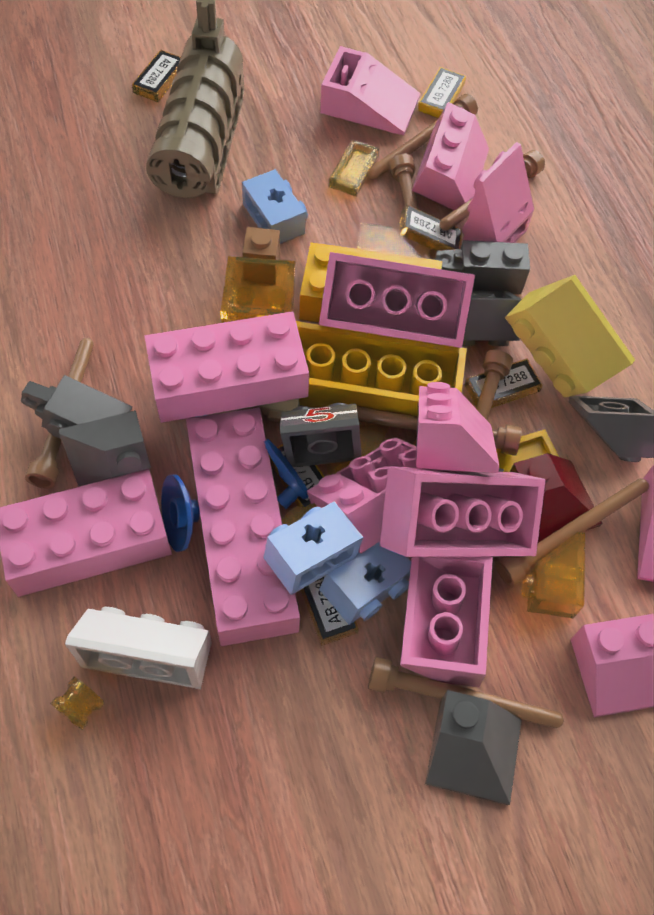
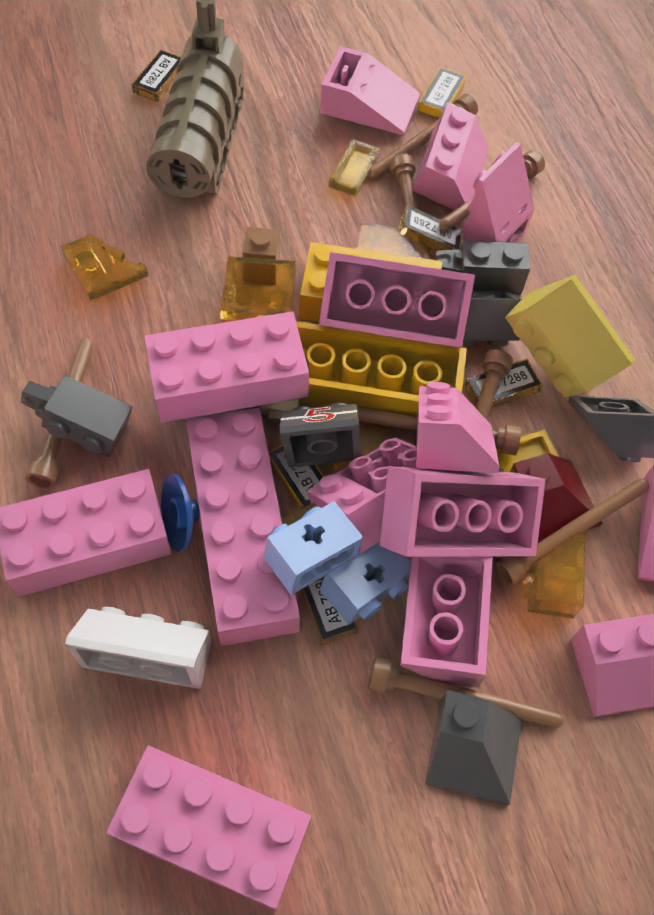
clear yellow wheel [50,676,105,730] -> none
dark grey slope [59,410,151,487] -> none
light blue brick [242,169,308,244] -> none
blue bar [264,439,308,509] -> none
none -> clear yellow wing [61,234,149,301]
none -> bright pink brick [106,745,311,911]

